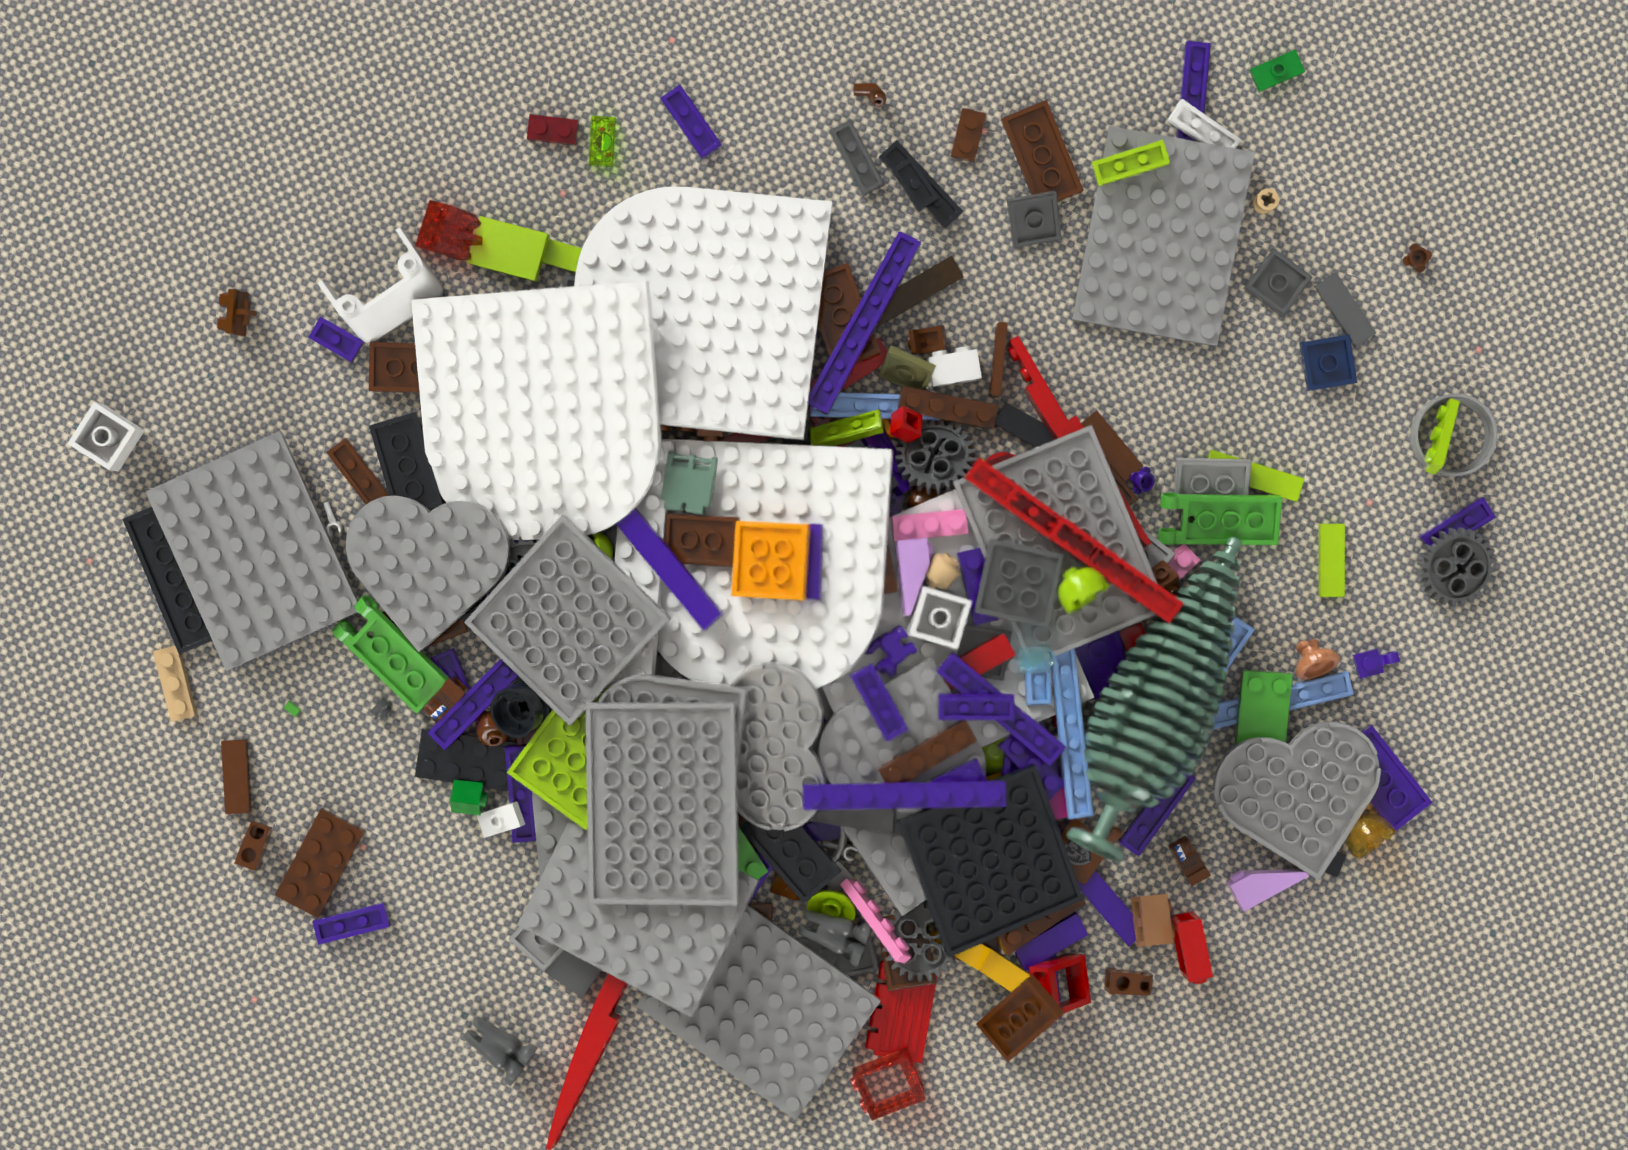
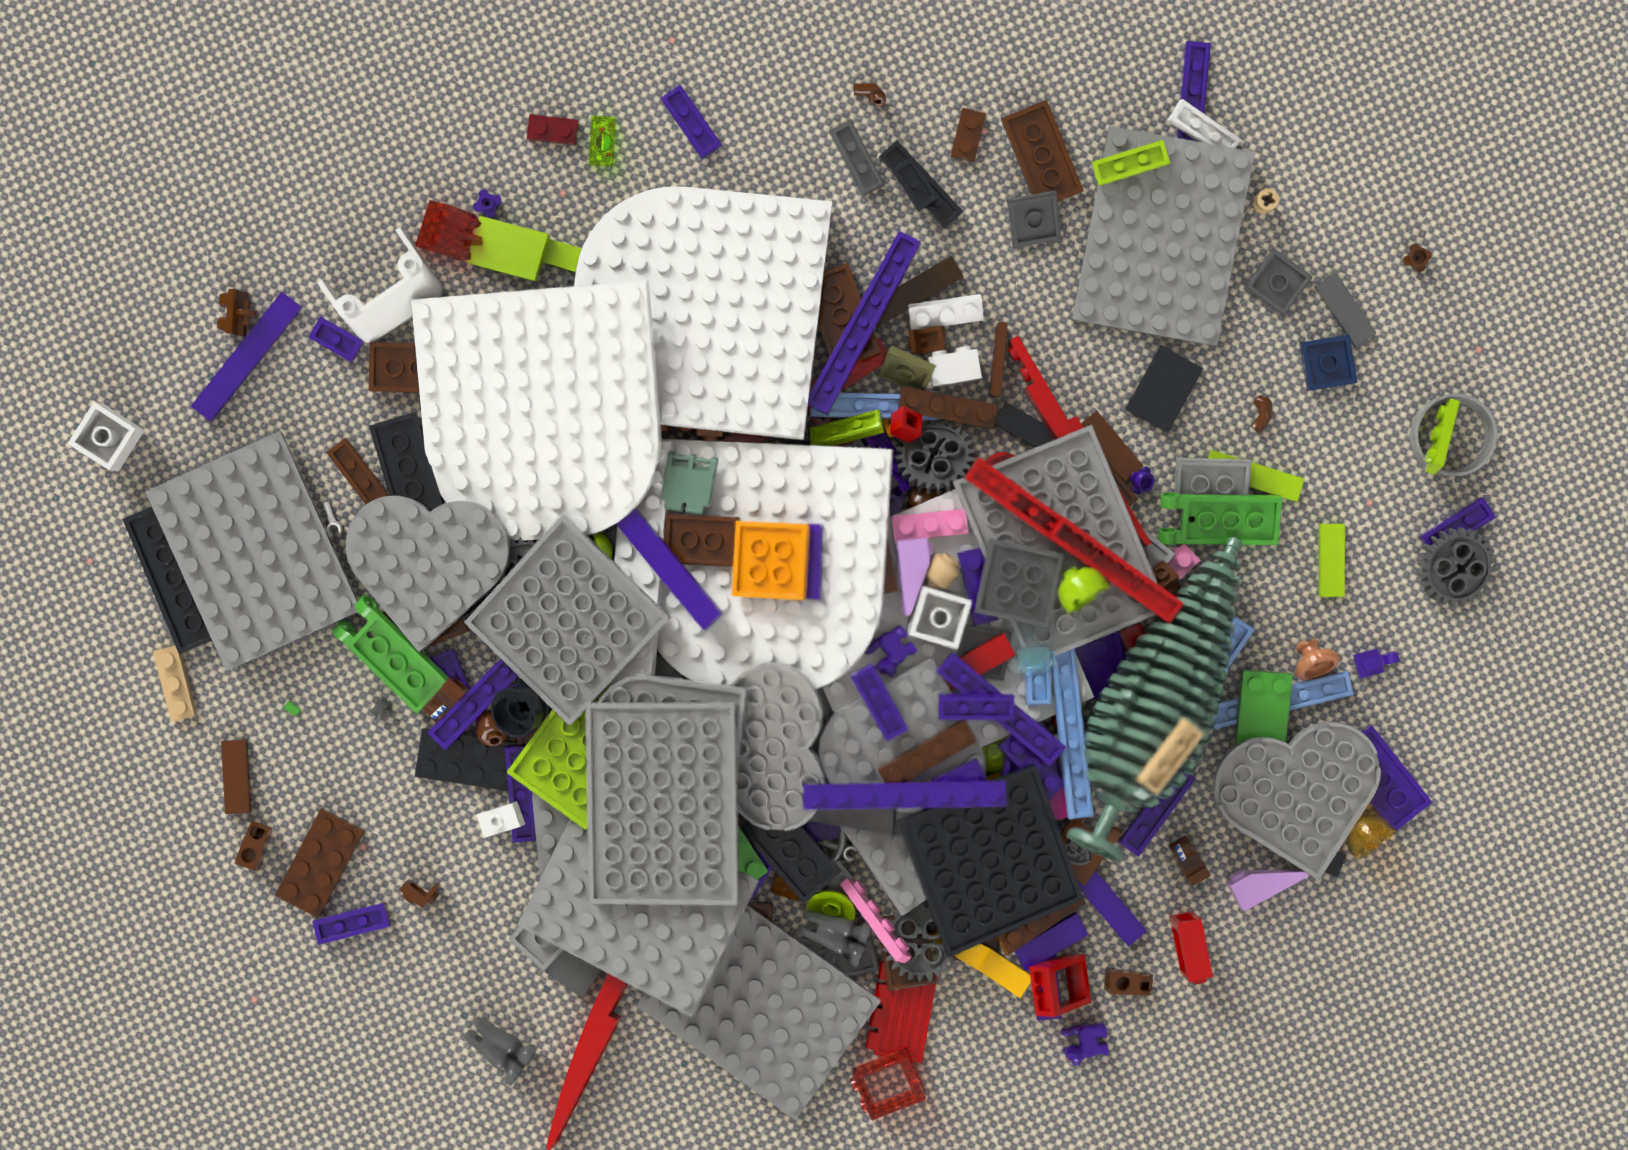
green brick [450,780,488,816] -> none
reddish brown plate [976,974,1065,1062] -> none
medium nougat brick [1131,894,1175,947] -> none
green plate [1249,49,1305,93] -> none
none -> dark purple tile [191,292,303,422]
none -> reddish brown bracket [399,879,441,908]
none -> dark purple plate [473,189,502,218]
none -> white plate [908,294,984,330]
none -> dark purple animal [1060,1022,1109,1066]
none -> black tile [1124,345,1204,433]
none -> tan plate [1136,718,1204,795]
none -> reddish brown arm [1251,395,1273,433]

